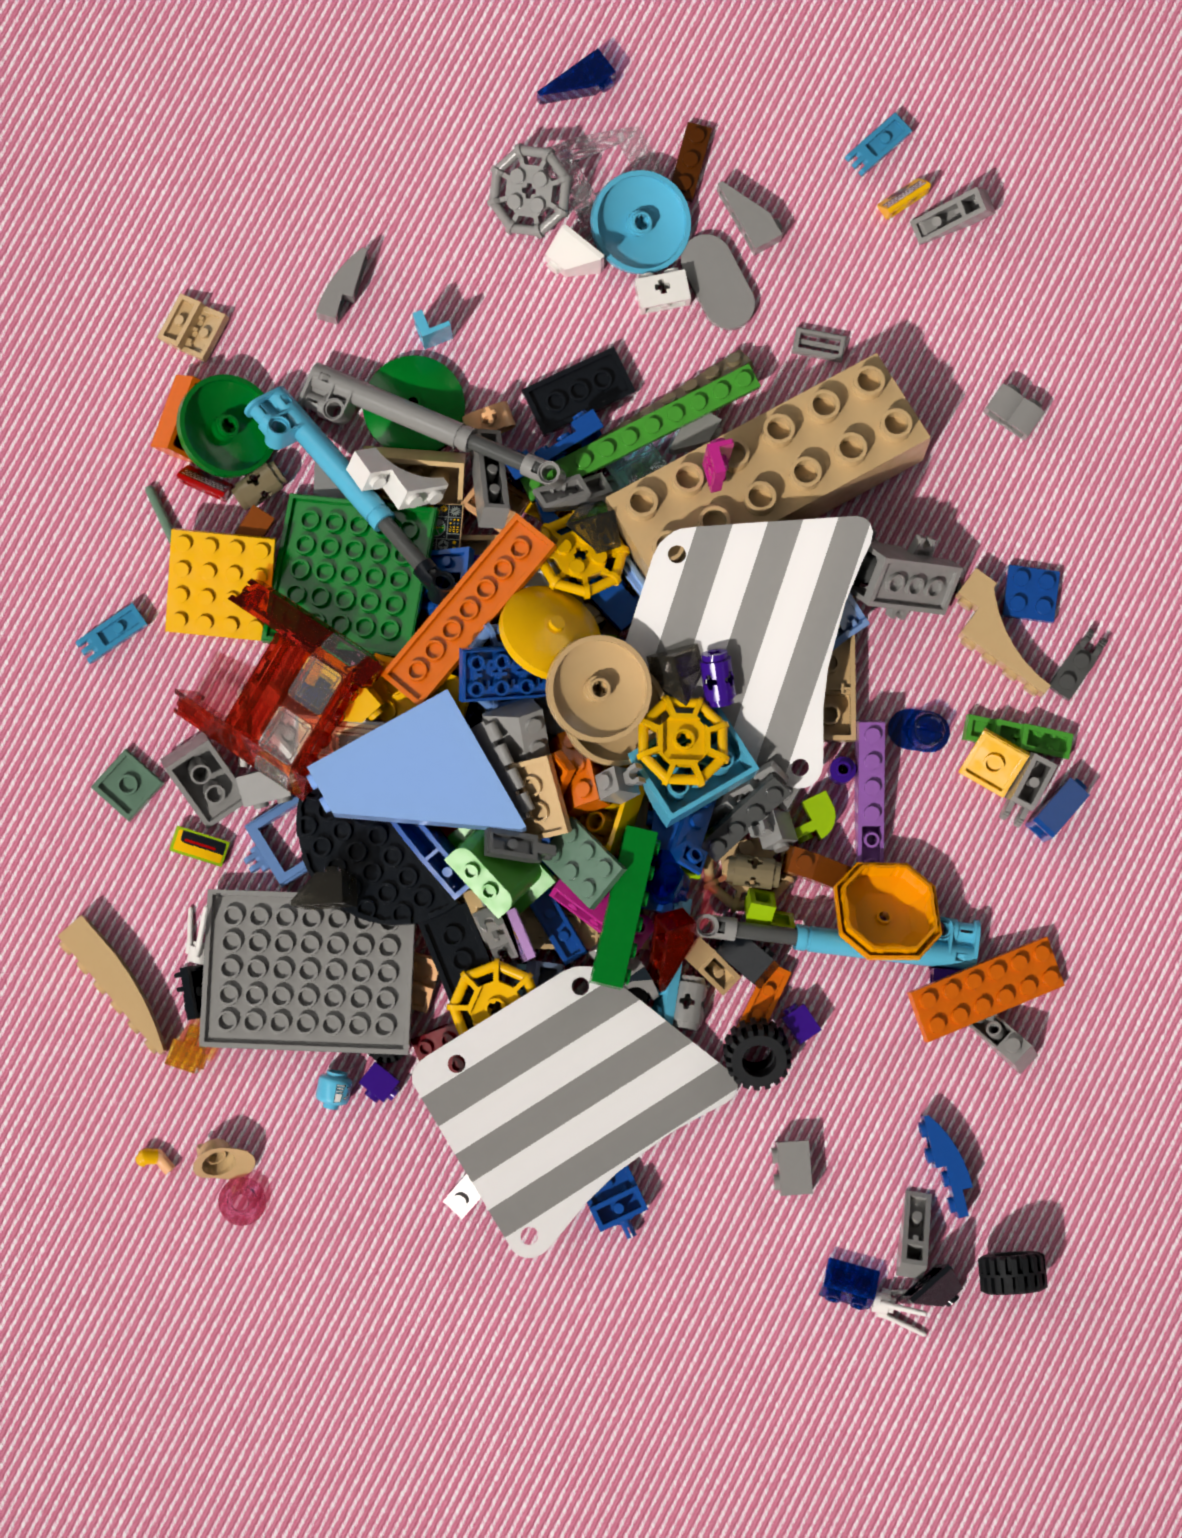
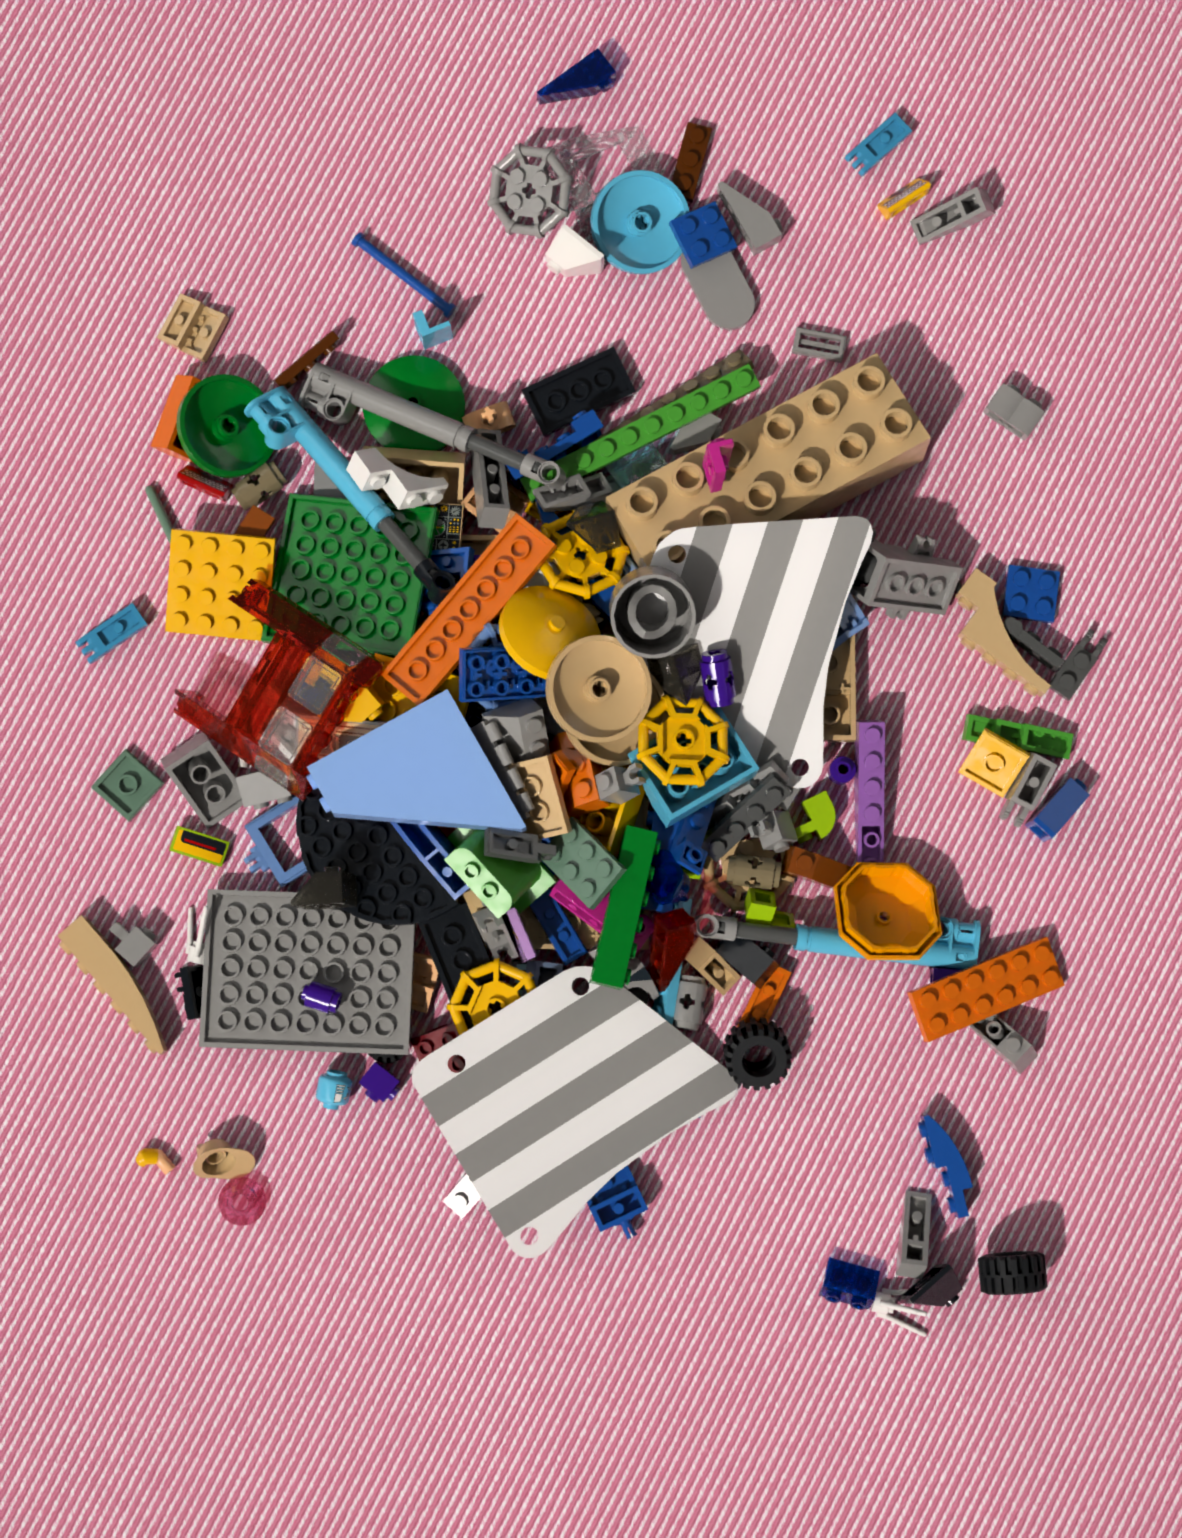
clear yellow brick [165,1024,208,1074] -> none
light grey slope [316,247,369,325] -> none
white brick [634,268,691,315] -> none
light grey brick [771,1140,813,1196] -> none
dark purple brick [780,1002,822,1045] -> none
clear blue piece [888,709,950,752] -> none
none -> light grey brick [109,922,159,968]
none -> reddish brown plate [273,331,339,389]
none -> dark purple brick [301,981,342,1014]
none -> blue bar [351,232,456,318]
none -> light grey piece [609,566,696,658]
none -> blue plate [669,201,738,269]
none -> dark grey hinge [1003,617,1065,672]

